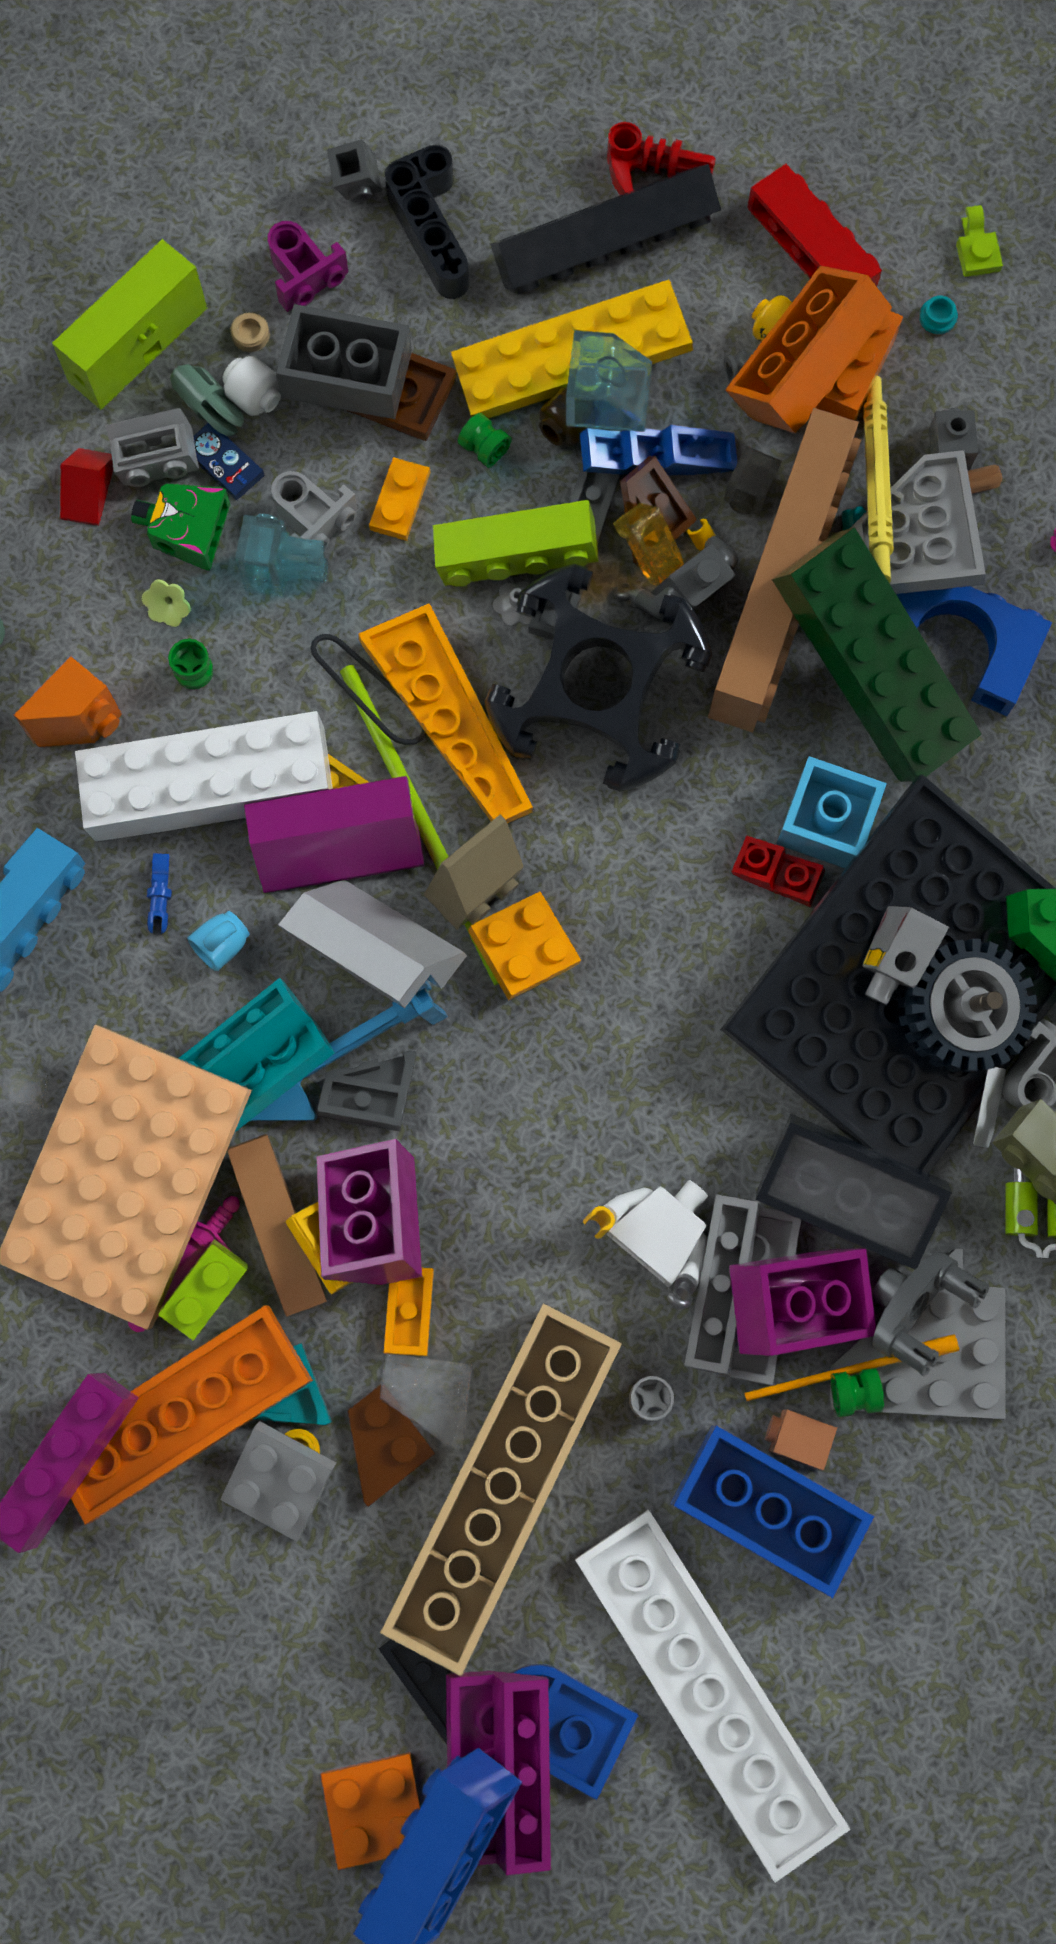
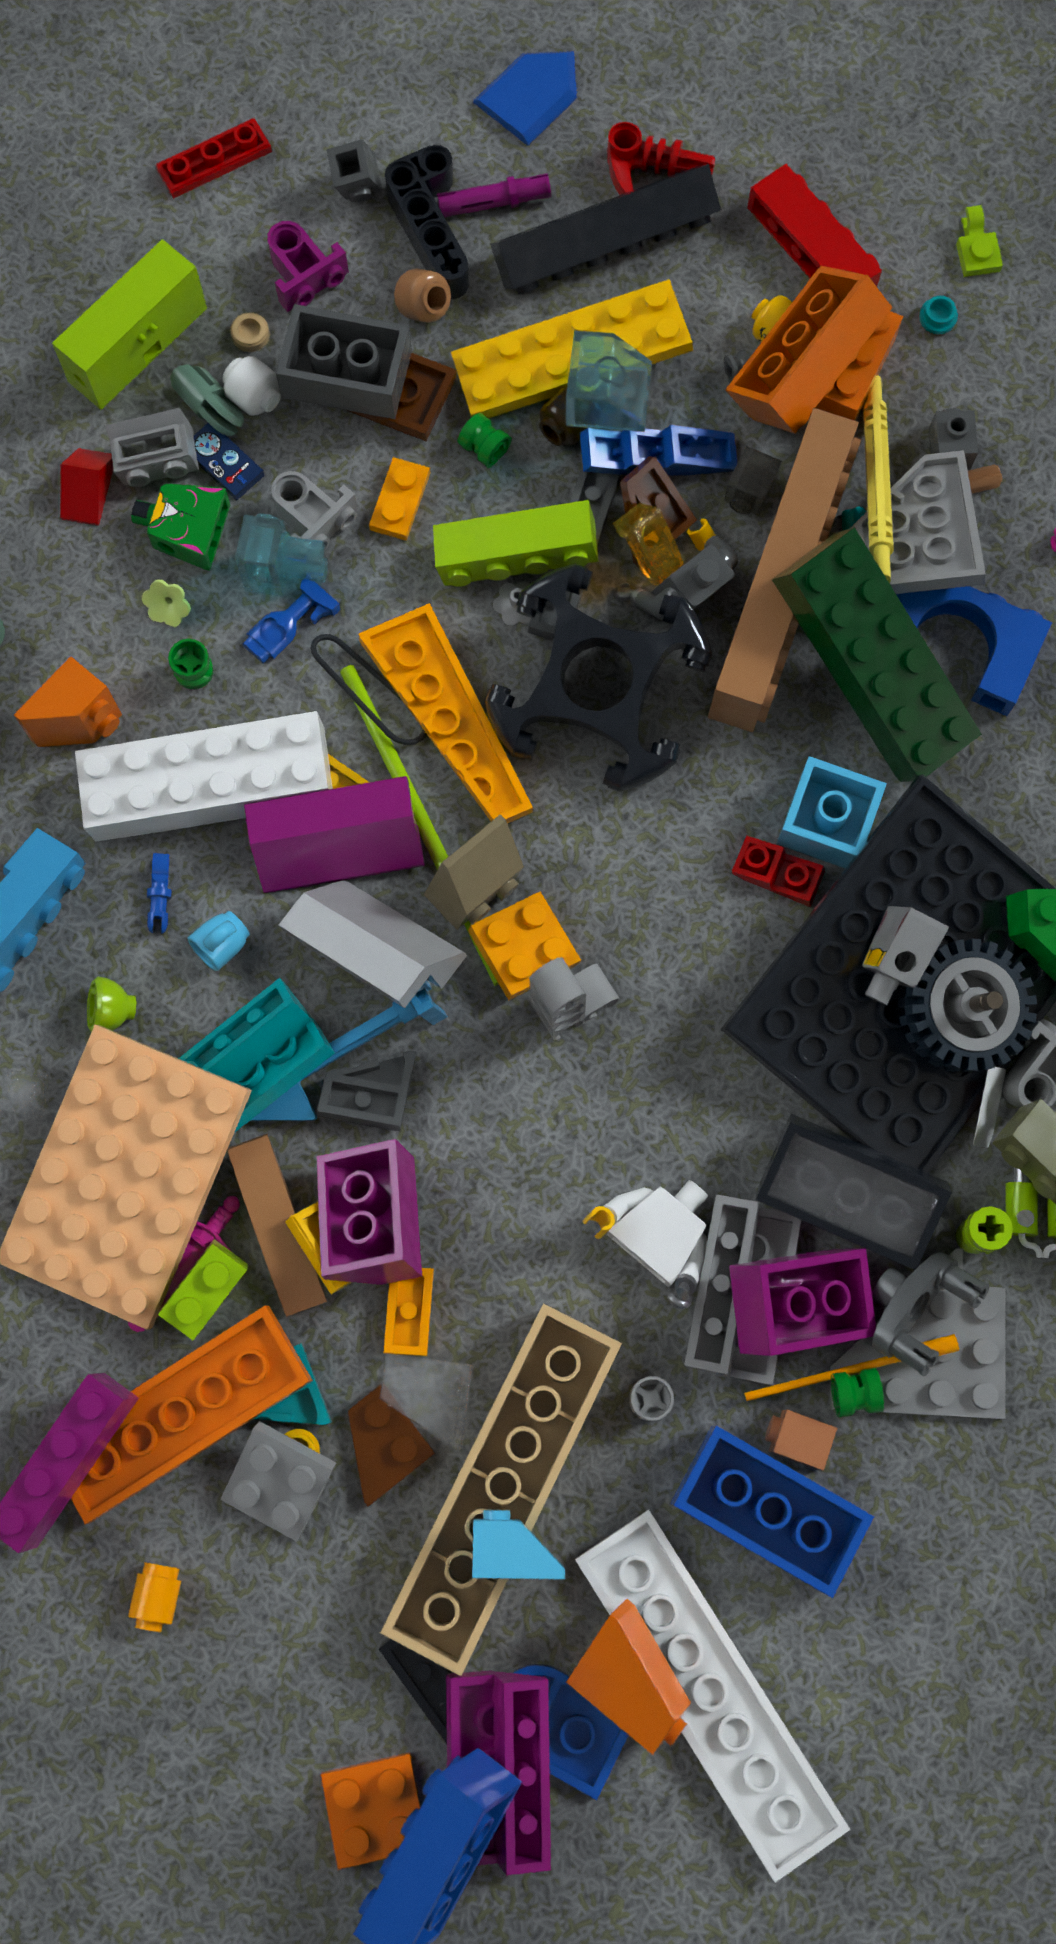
none -> lime brick [87,977,136,1032]
none -> light orange brick [128,1562,181,1632]
none -> red tile [155,118,272,199]
none -> blue piece [242,578,341,664]
none -> medium nougat head [394,268,451,323]
none -> magenta pin [437,173,551,218]
none -> medium azure slope [472,1510,565,1579]
none -> blue tile [473,51,577,146]
none -> light grey beam [529,957,620,1040]
none -> orange slope [566,1599,691,1755]
none -> lime axle [955,1206,1013,1254]

